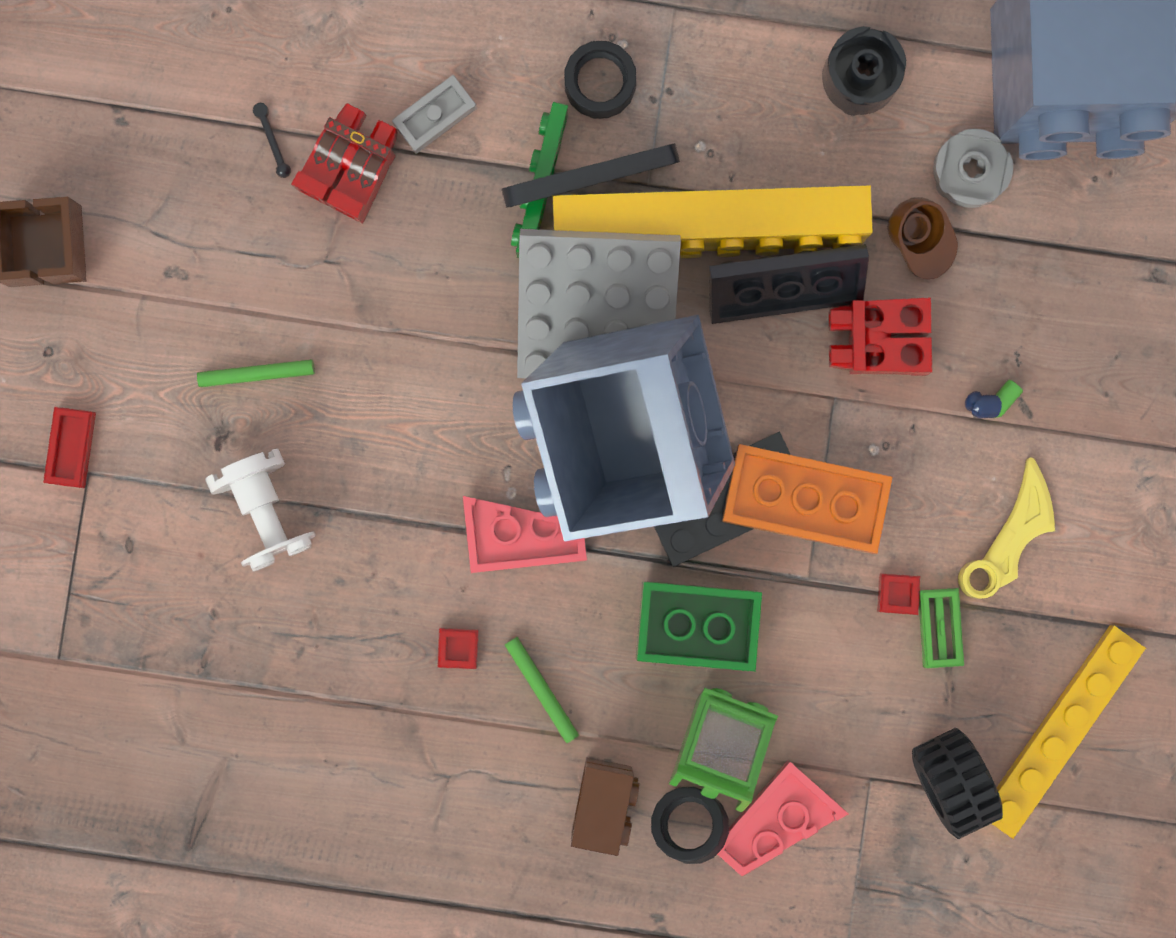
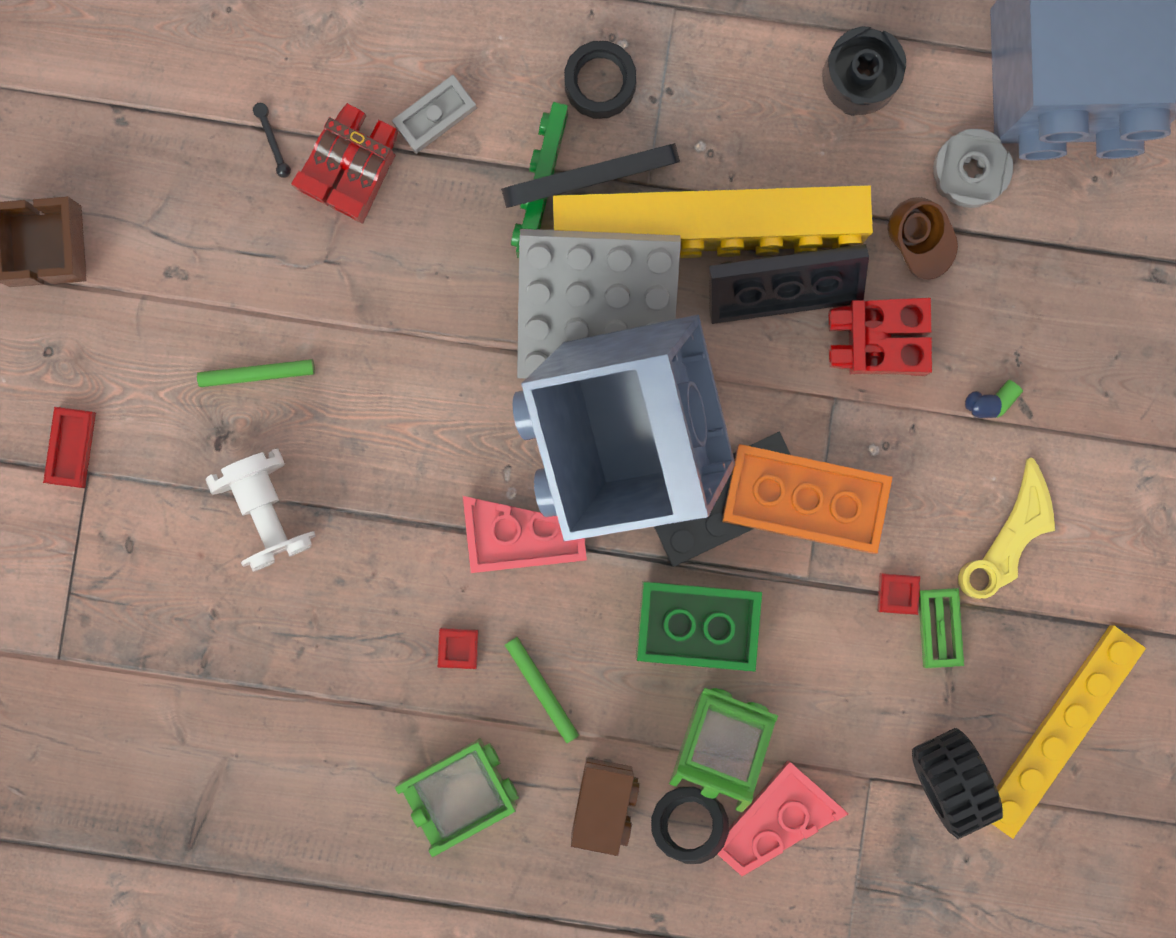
none -> window [395,738,519,857]

